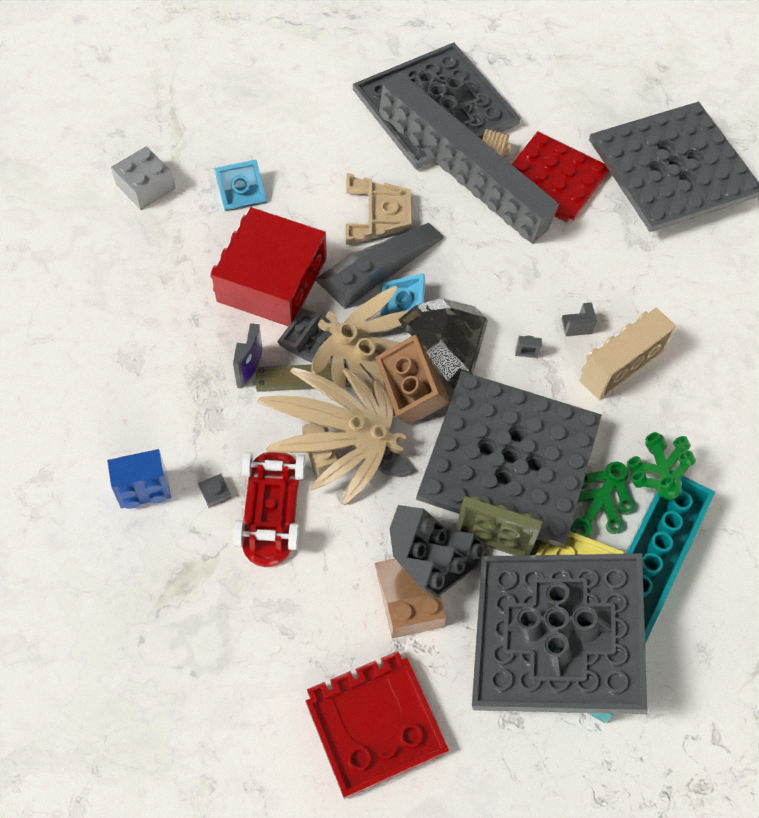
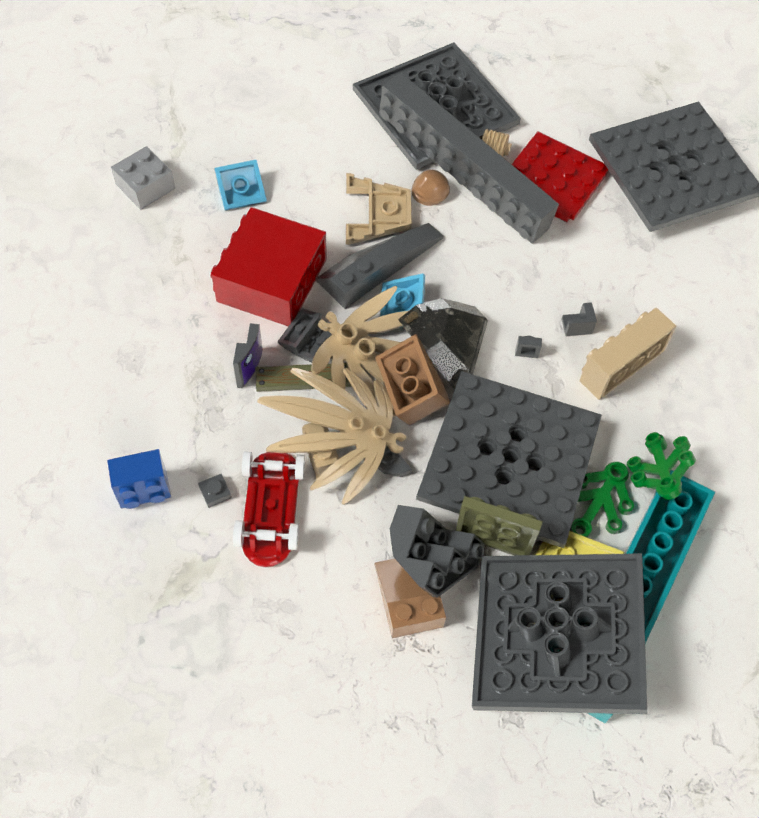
red hinge [305,651,449,799] -> none
none -> medium nougat hat [411,170,450,206]

